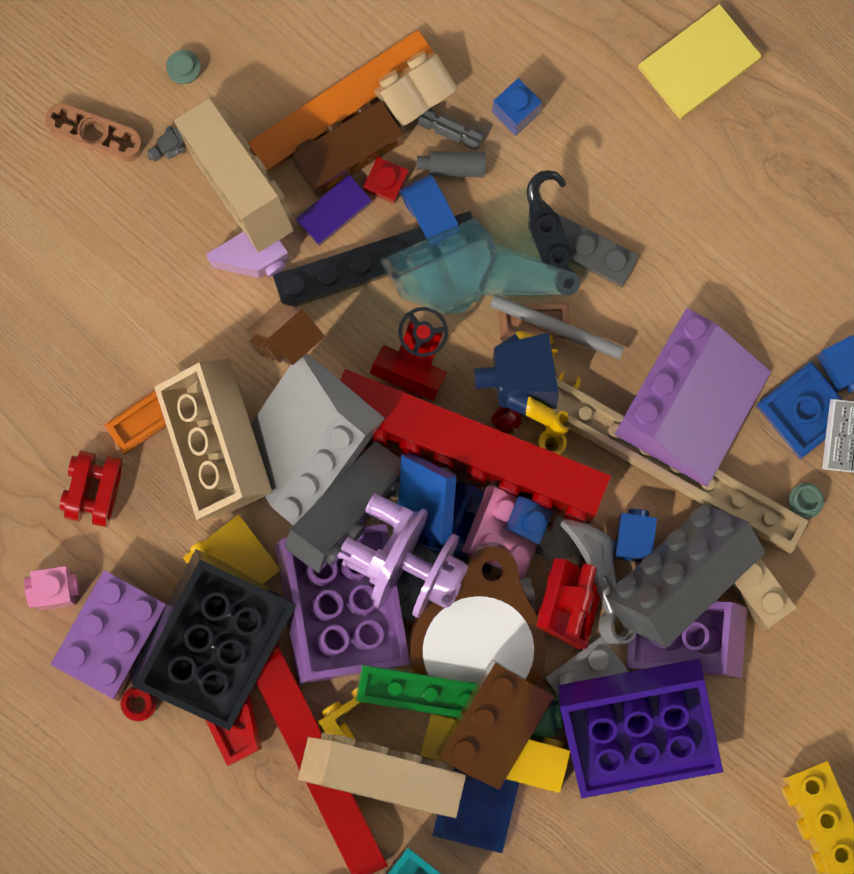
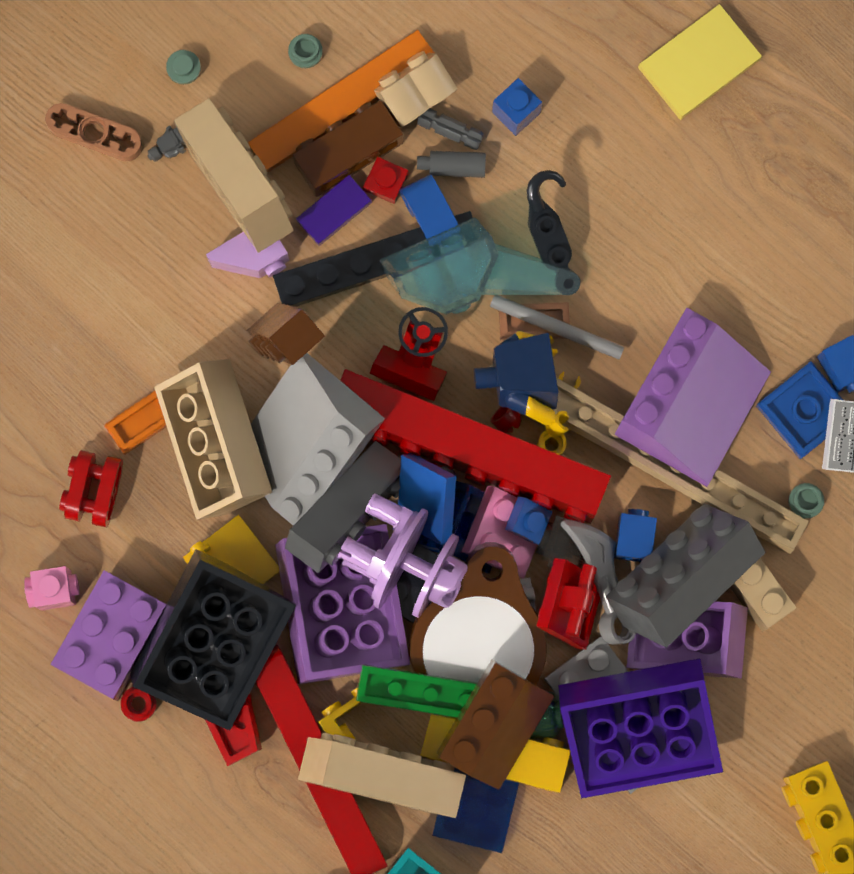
dark grey plate [530,214,639,288] -> none
none -> sand green plate [288,34,323,69]

